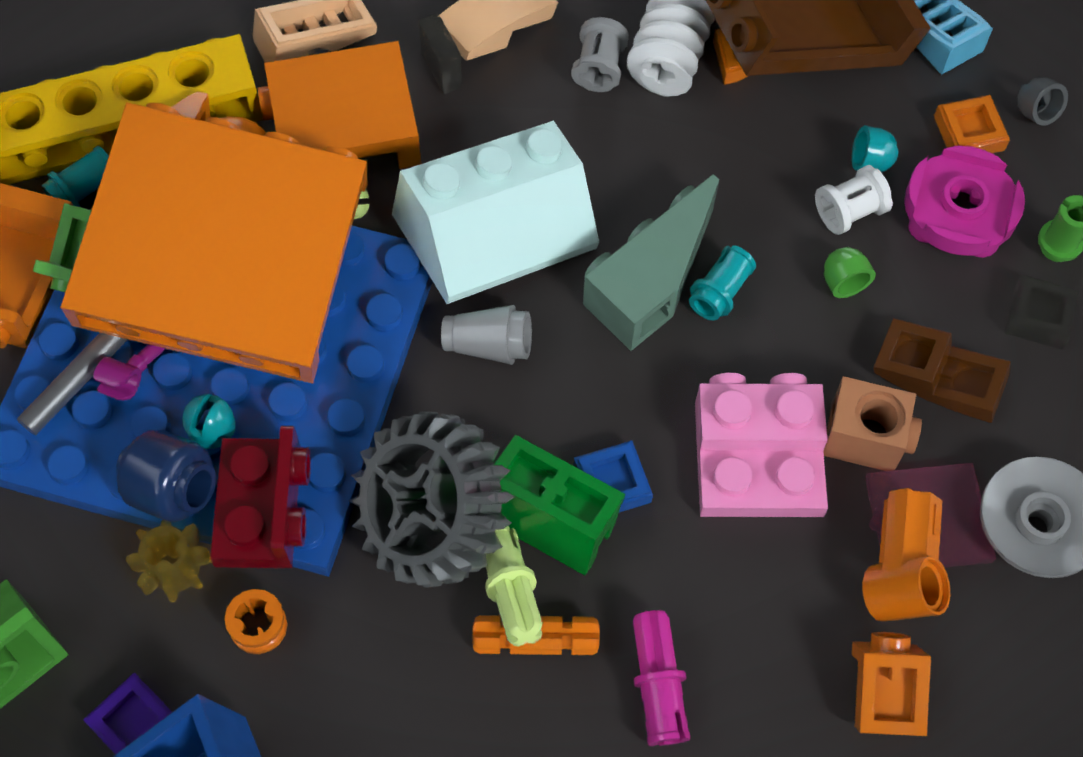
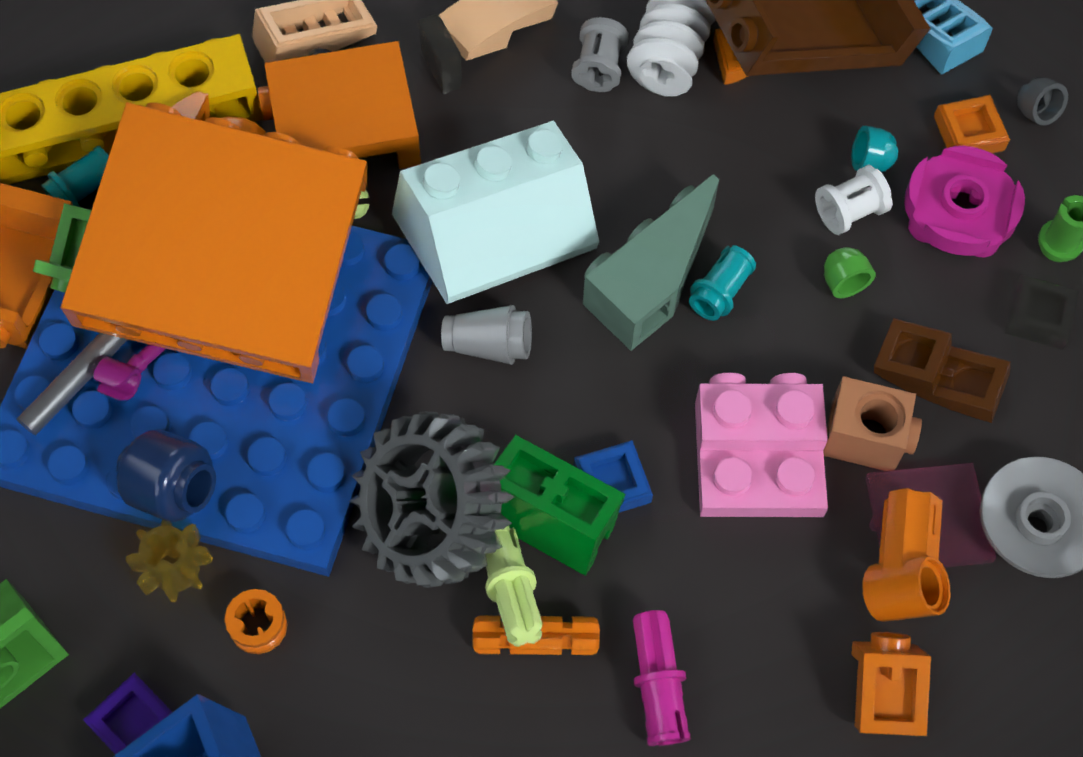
teal hinge [182,394,236,449] -> none
dark red bracket [210,426,311,568] -> none

